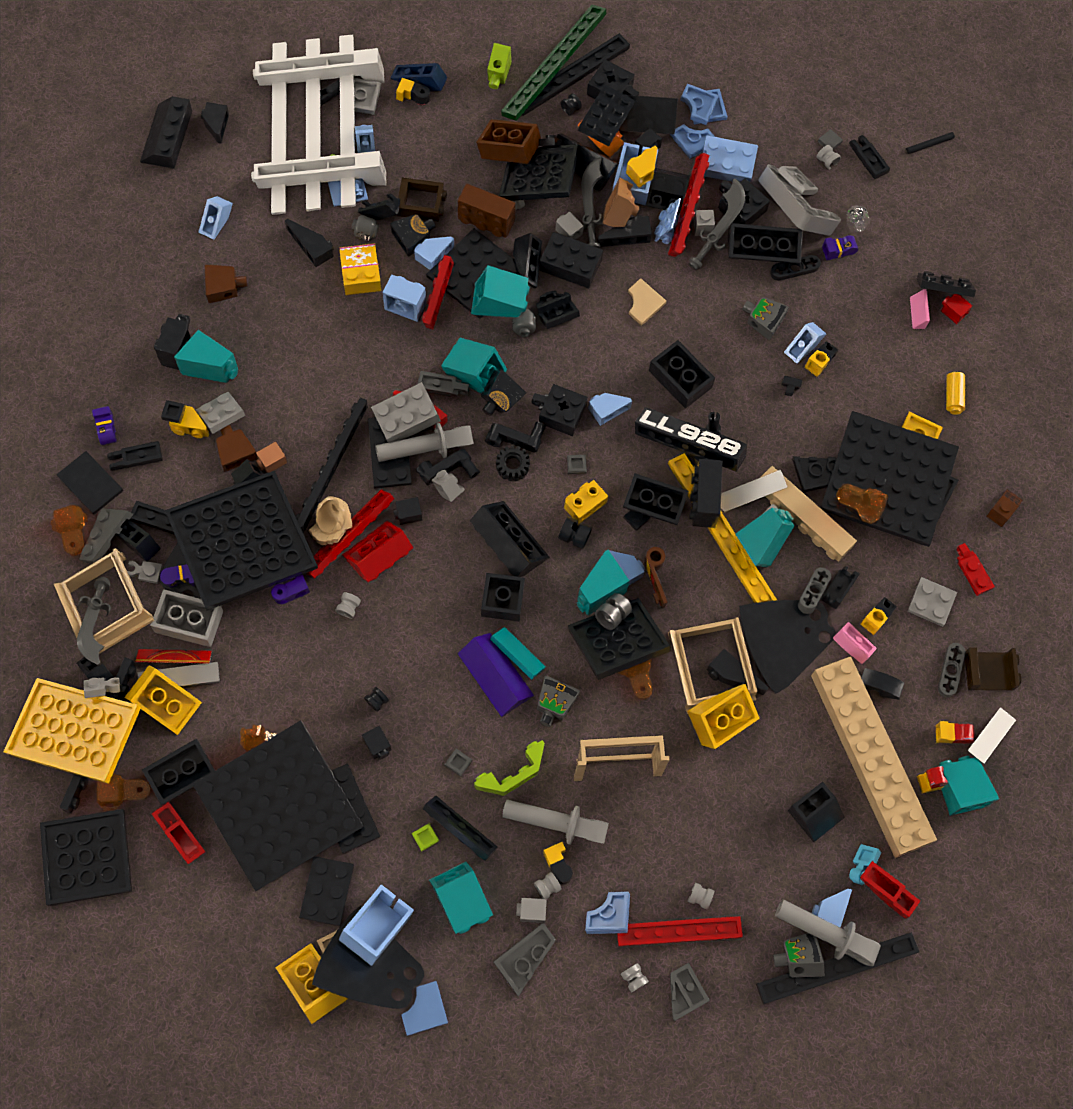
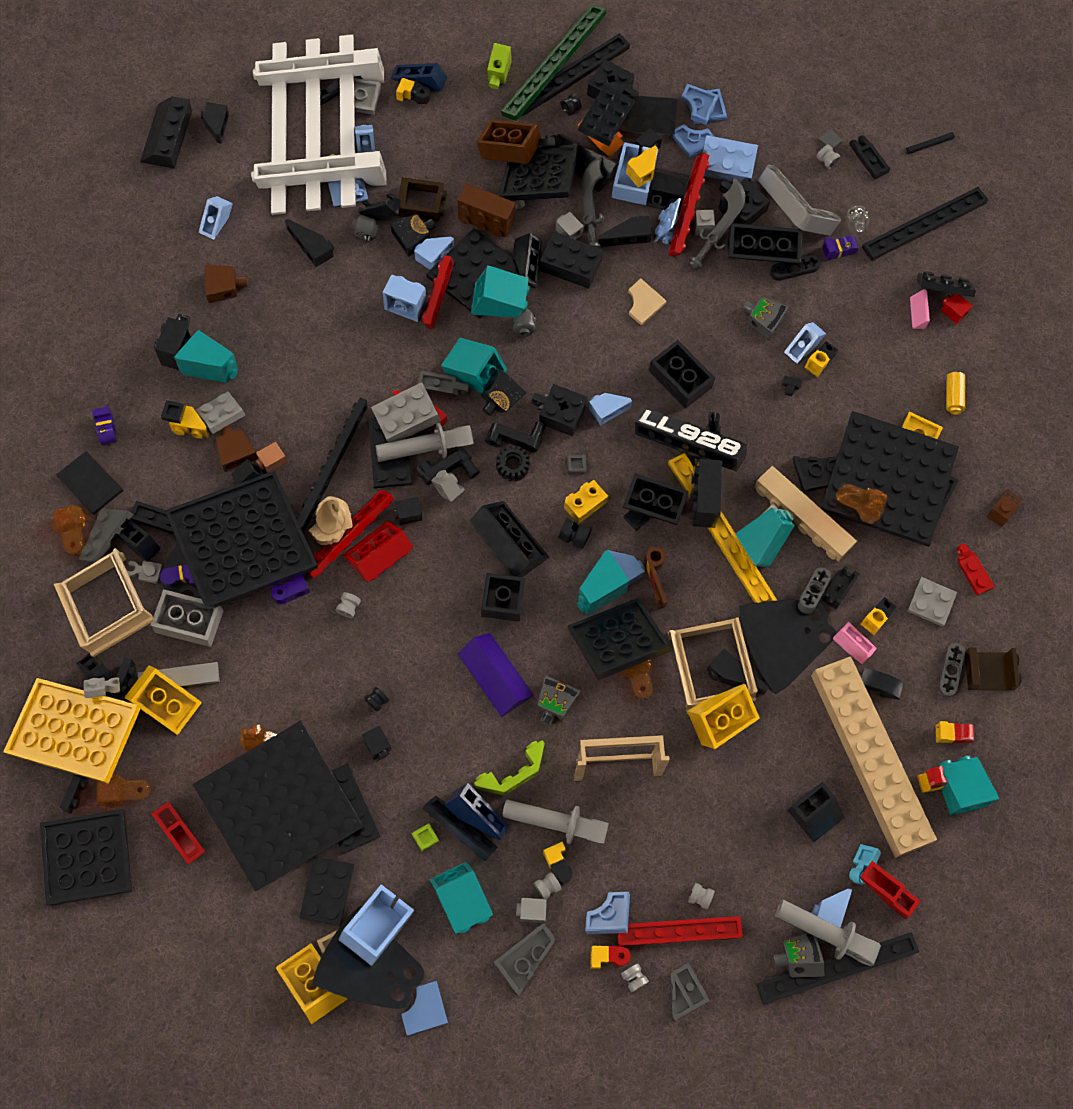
dark grey sword [77,577,111,665] -> none
black hinge [107,441,163,471] -> none
red sticker [136,649,212,663] -> none
black slope [142,738,215,805] -> none
yellow slope [339,243,381,295] -> none
dark grey tile [444,749,472,777] -> none
teal tile [490,627,546,680] -> none
black slope [536,290,580,329] -> none
flat silver wheel [595,593,632,630] -> none
medium nougat brick [603,177,639,227] -> none
white sticker [721,470,787,512] -> none
light grey tile [778,166,818,195] -> none
white sticker [968,707,1016,763] -> none
none -> dark blue slope [445,783,509,840]
none -> leg [591,946,631,969]
none -> black plate [862,187,988,261]

